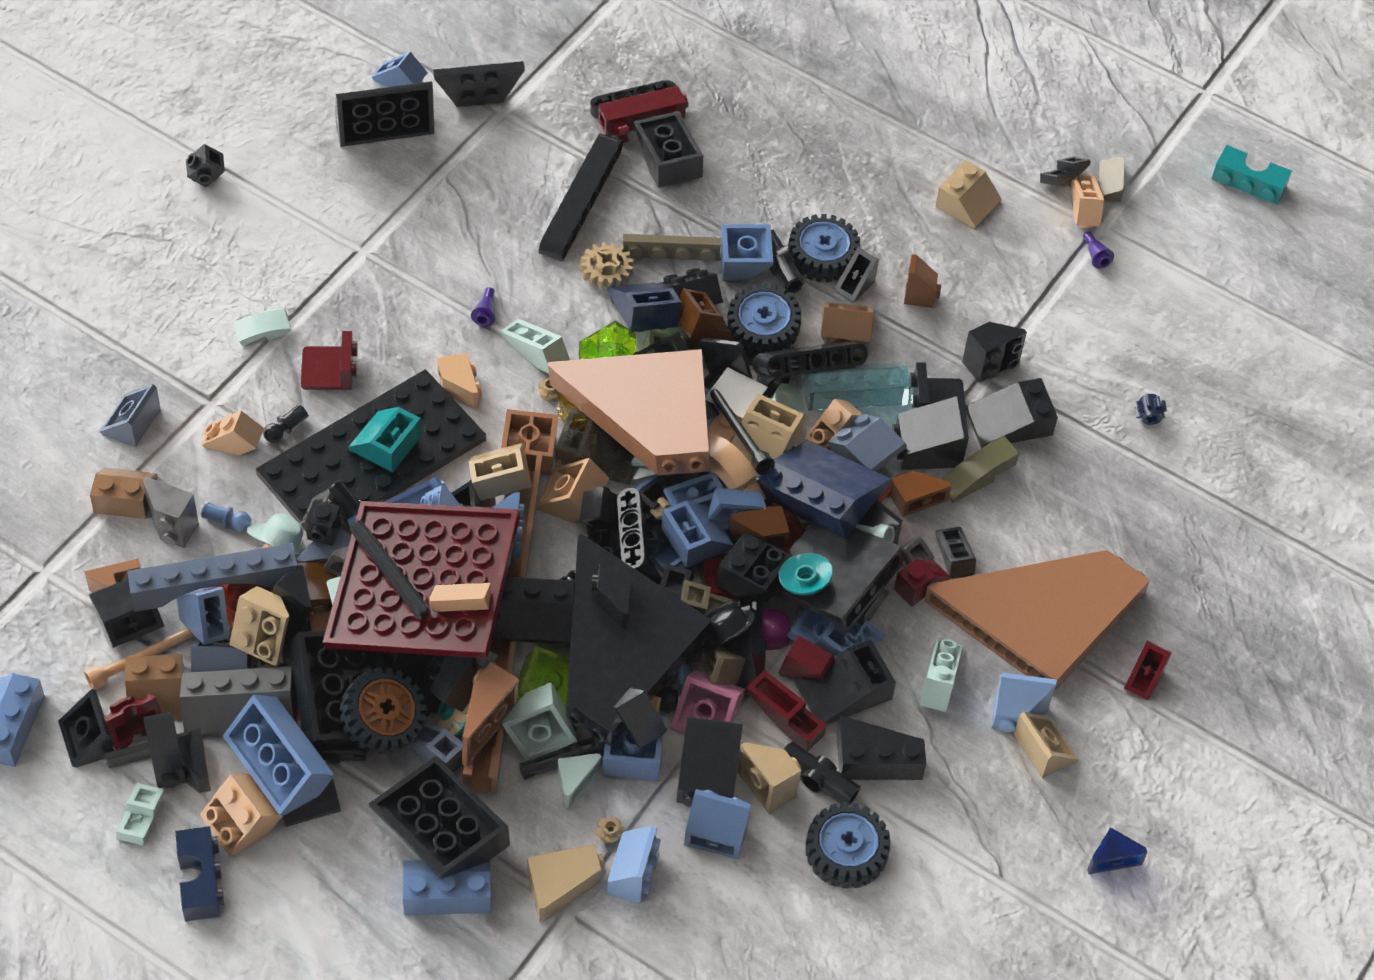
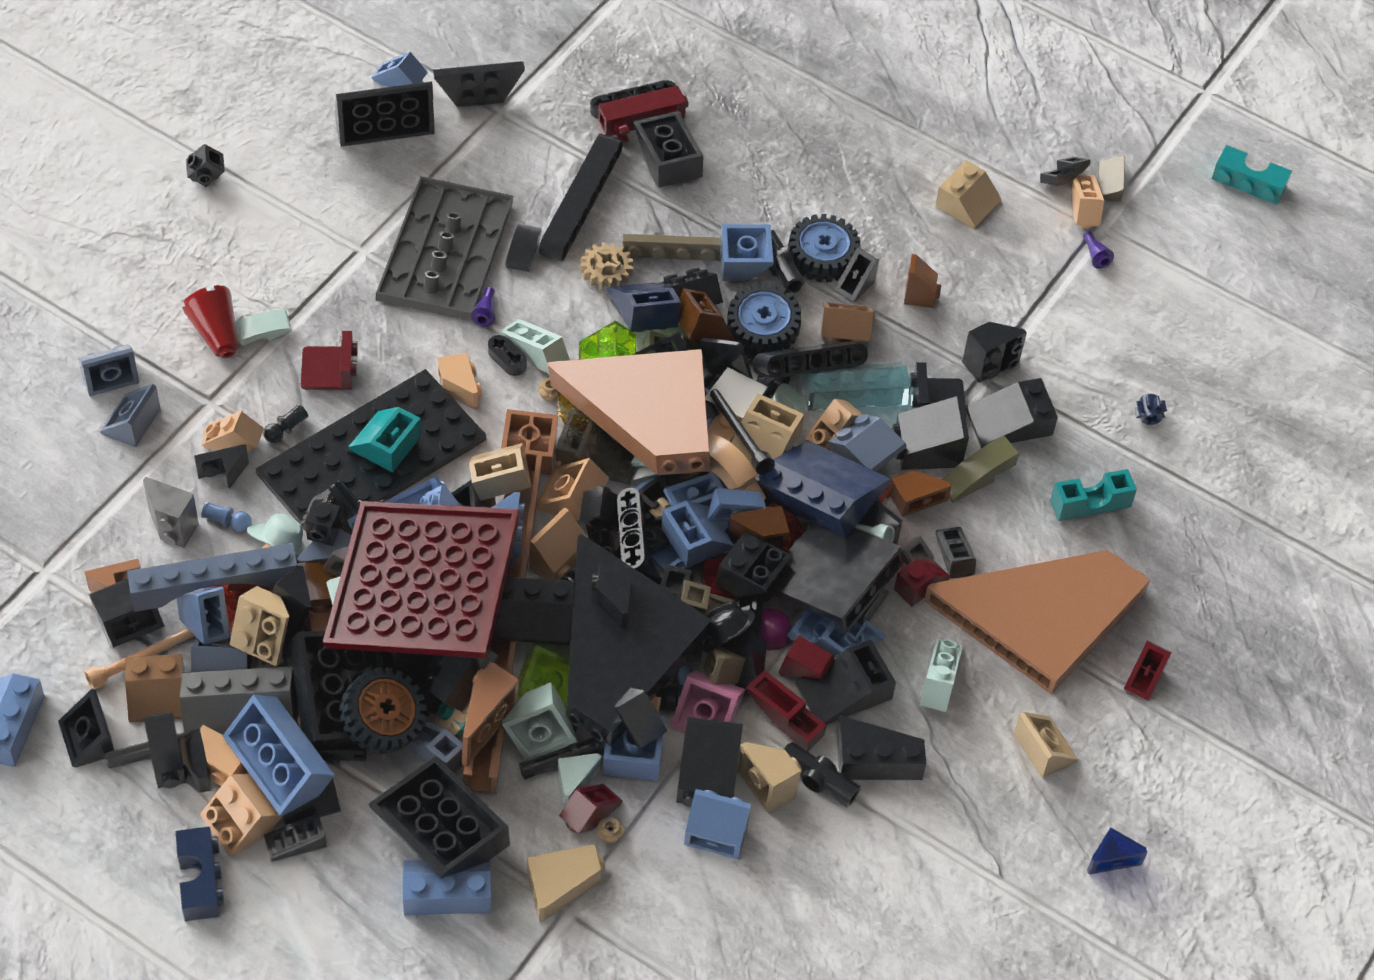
medium nougat slope [90,467,157,519] -> none
dark red cylinder [104,694,162,750] -> none
light aqua slope [116,783,164,846] -> none
black axle [350,520,431,620] -> none
light nougat slope [429,583,491,612] -> none
light blue slope [607,826,661,903] -> none
teal dish [779,553,833,595] -> none
wheel [805,802,891,889] -> none
light blue slope [992,673,1056,732] -> none
none -> sand blue slope [78,344,140,397]
none -> red cone [182,285,239,358]
none -> black slope [194,444,249,488]
none -> light nougat slope [200,725,247,786]
none -> black slope [264,814,327,862]
none -> dark grey piece [375,176,514,321]
none -> black beam [488,335,527,376]
none -> black slope [505,223,542,272]
none -> light nougat slope [530,507,587,580]
none -> dark red slope [559,784,623,834]
none -> teal arch [1050,469,1137,521]

